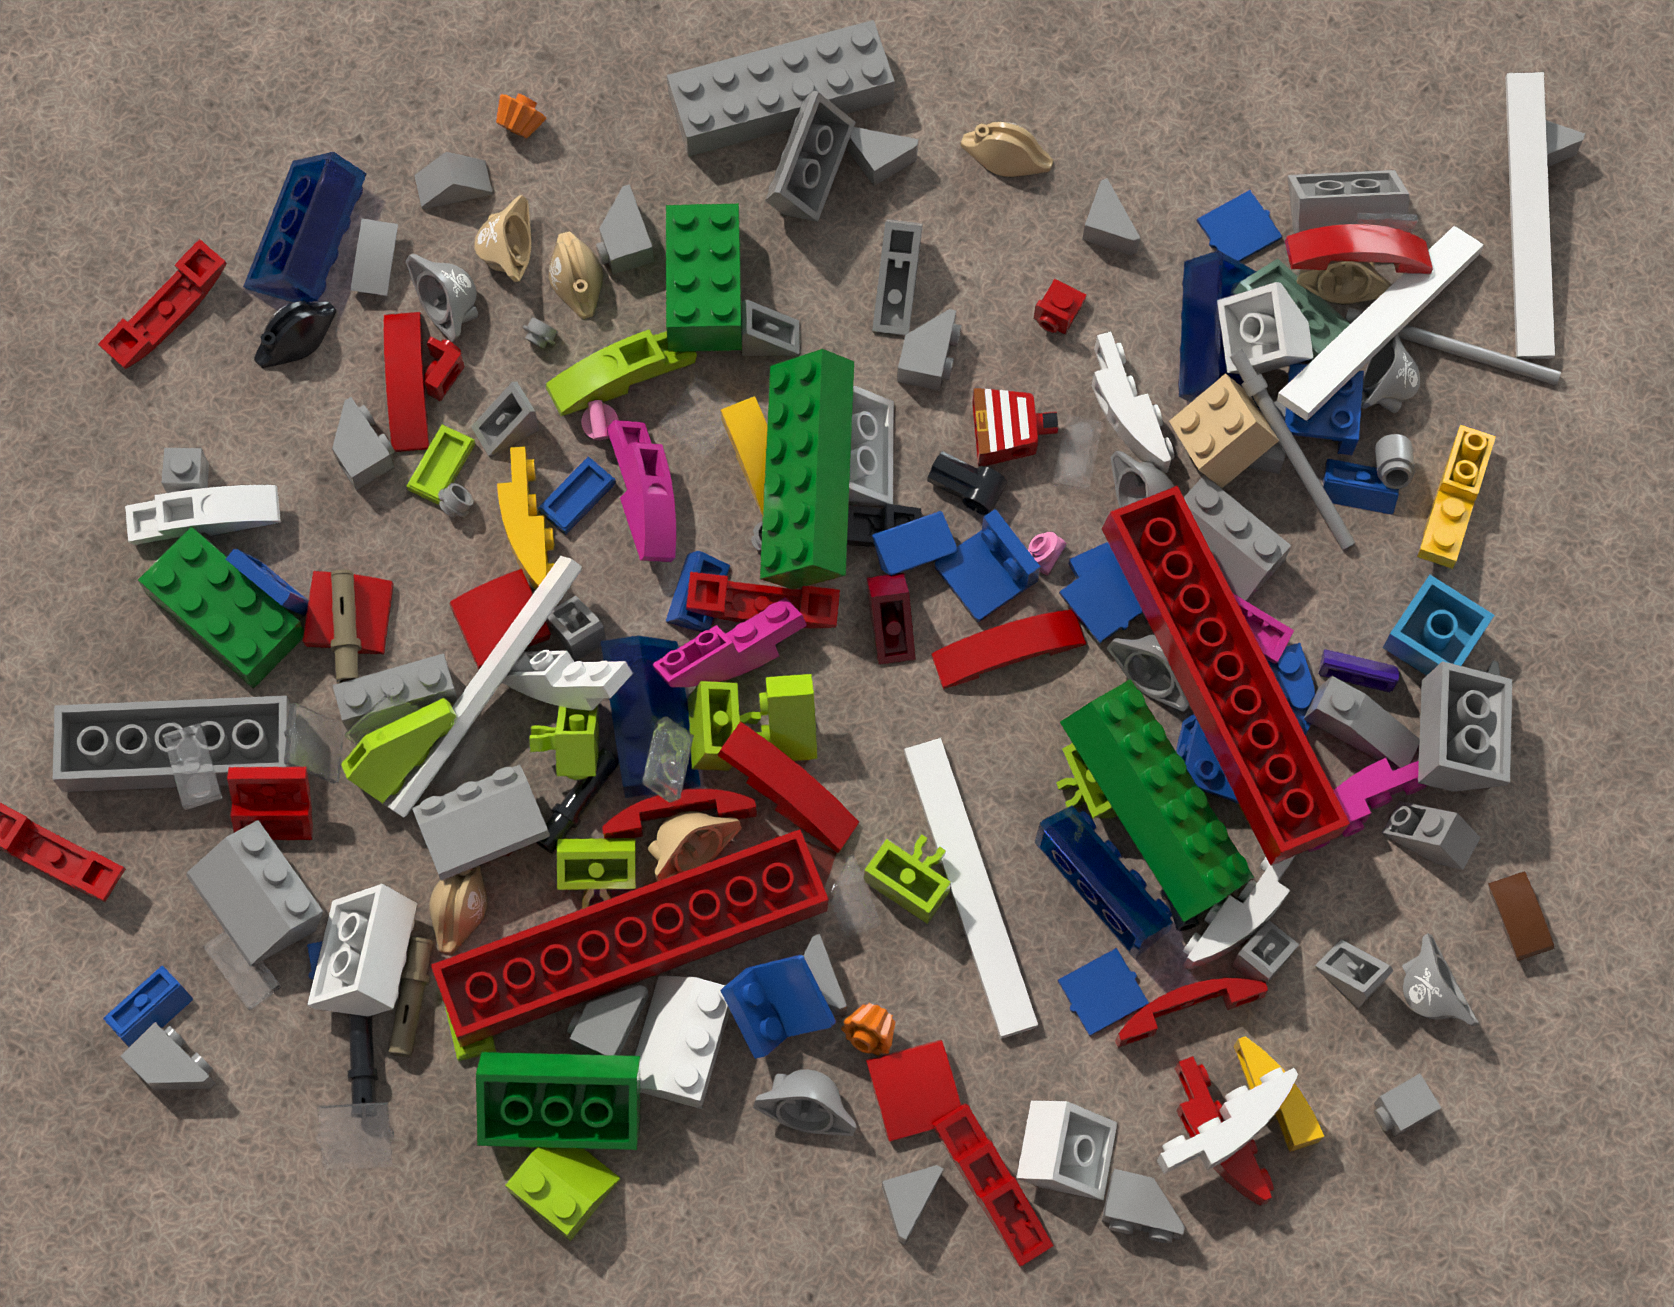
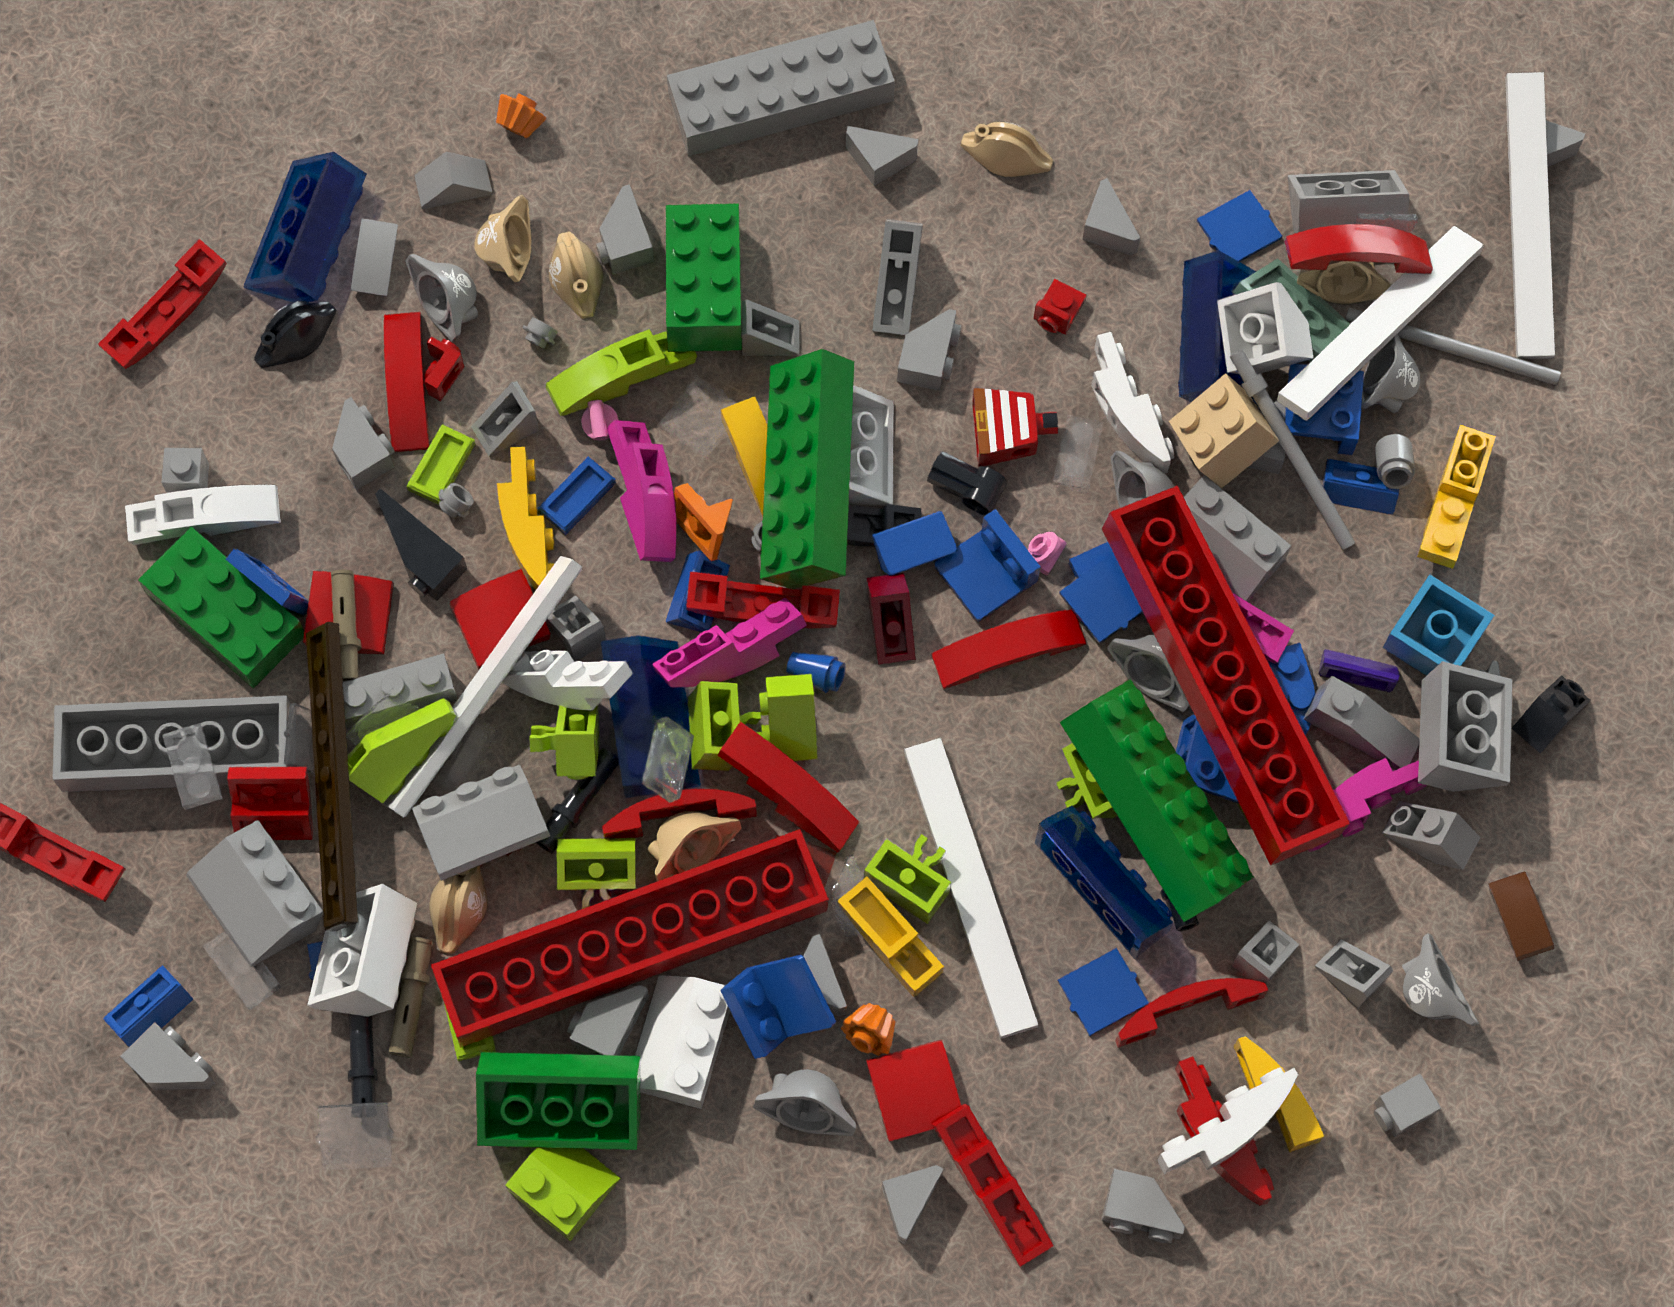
light grey slope [765,91,856,222] -> none
white slope [1017,1101,1117,1200] -> none
white slope [1183,855,1296,970] -> none
none -> dark brown tile [306,622,358,931]
none -> black slope [375,489,467,601]
none -> orange slope [674,483,733,561]
none -> blue cone [786,652,846,693]
none -> yellow slope [837,876,944,997]
none -> black slope [1511,675,1590,753]

